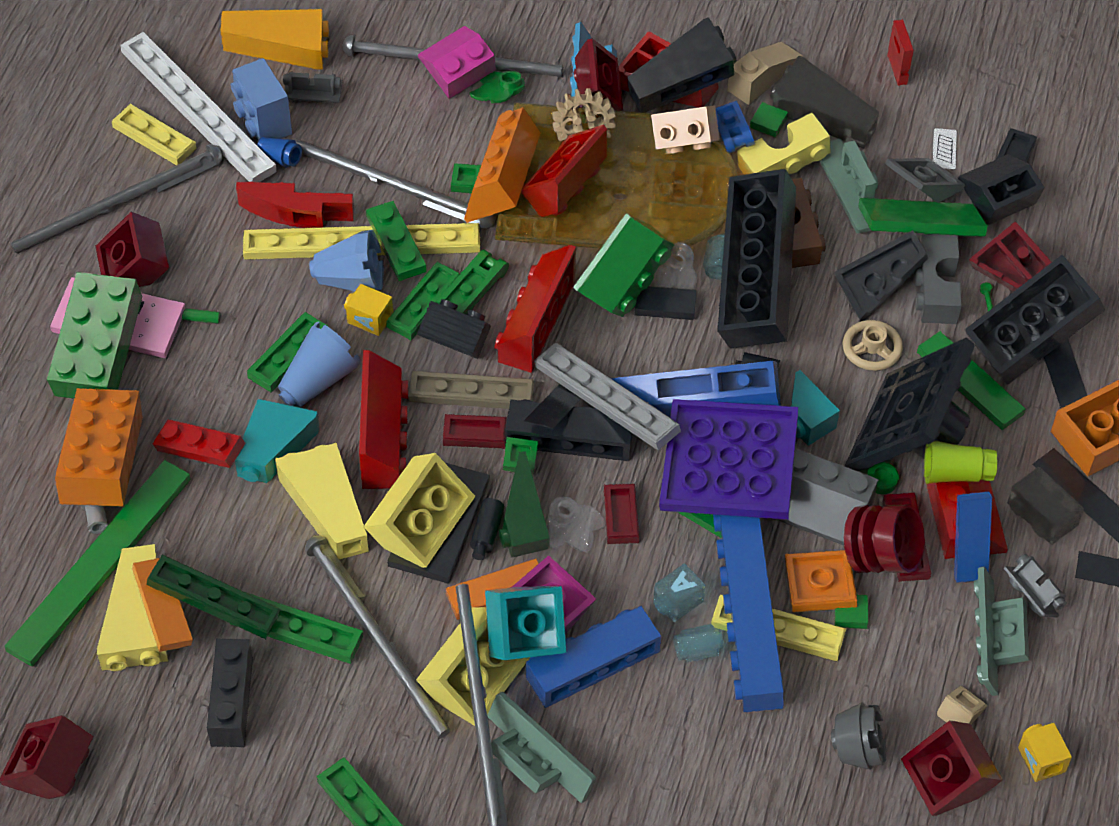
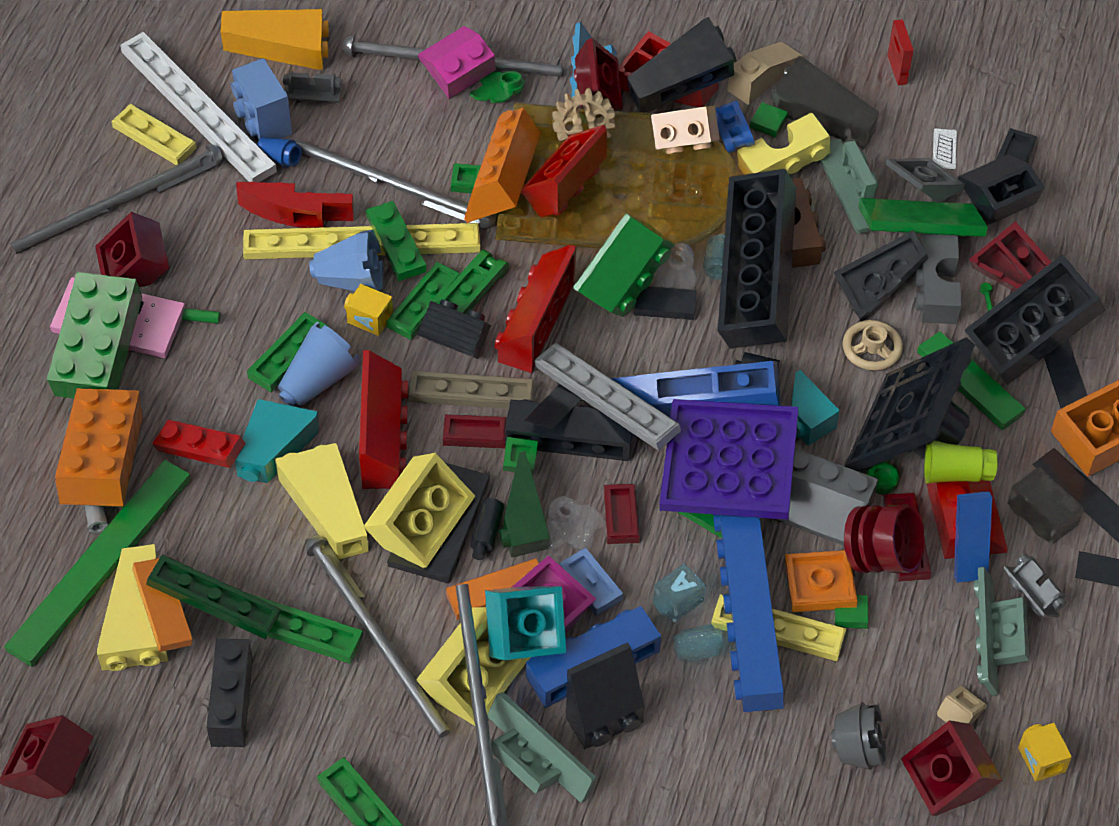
none -> medium blue plate [559,548,623,616]
none -> black slope [566,642,645,750]

